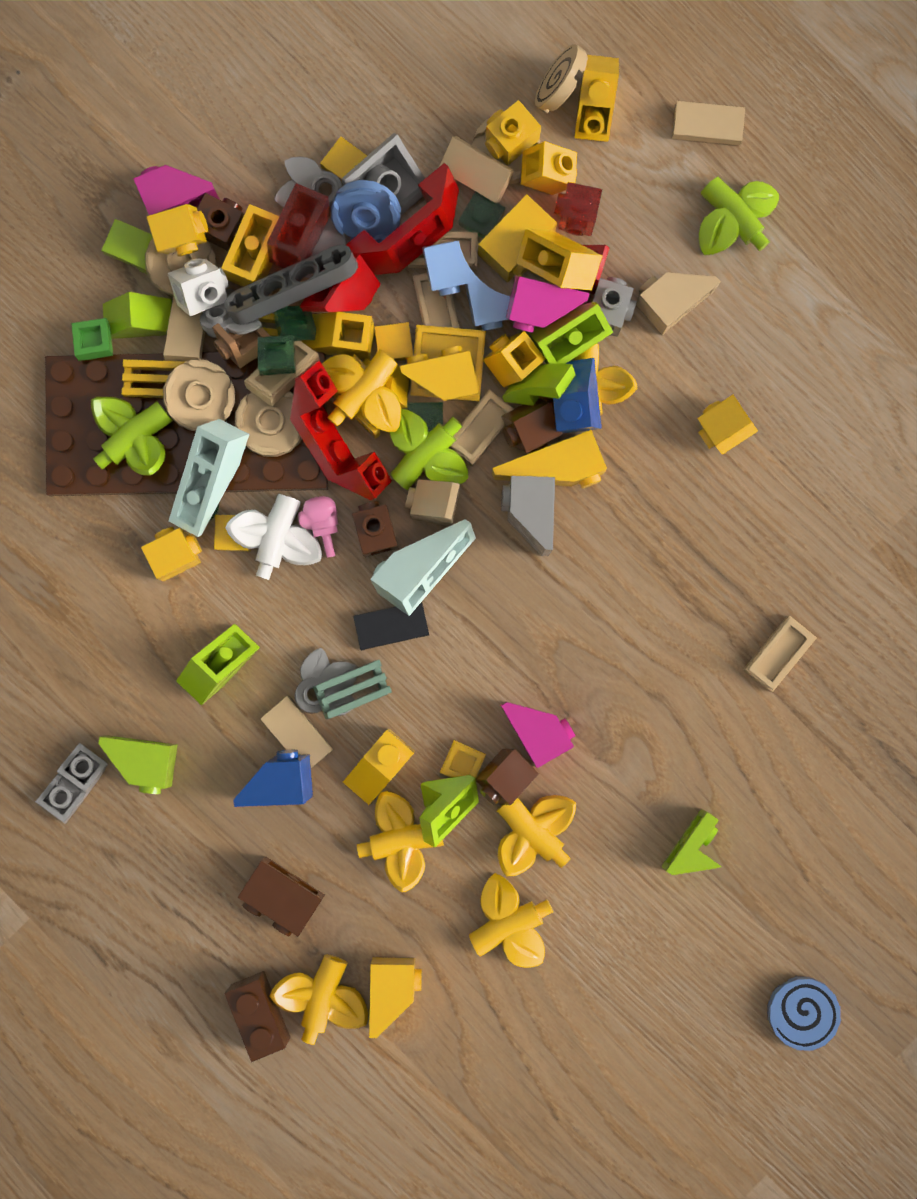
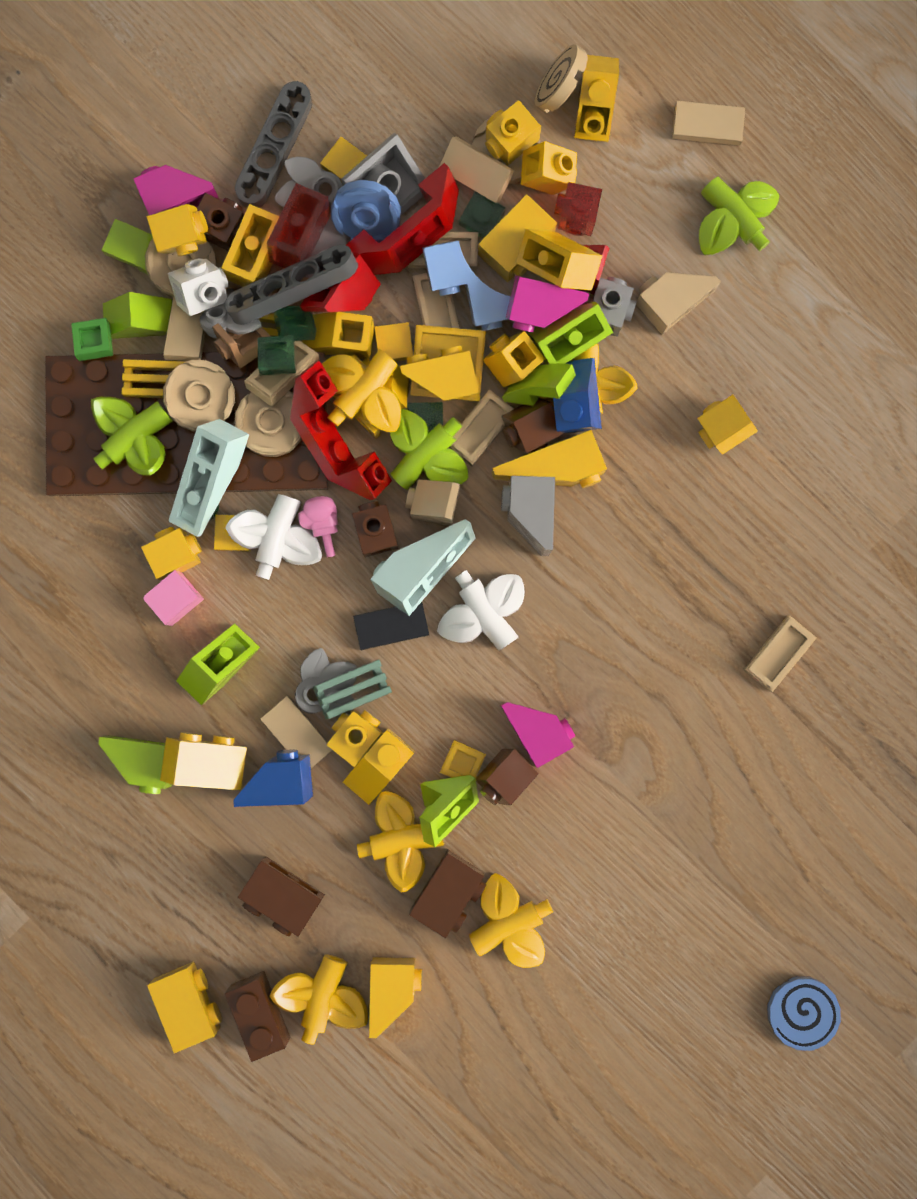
light grey slope [35,743,109,824] -> none
yellow plant [497,795,576,877] -> none
lime slope [661,809,722,875] -> none
none -> bright pink panel [143,570,204,626]
none -> yellow brick [147,961,222,1053]
none -> brick [160,732,247,790]
none -> dark grey beam [235,81,312,208]
none -> yellow brick [326,709,383,767]
none -> reddish brown brick [409,849,486,939]
none -> white plant [437,570,525,651]

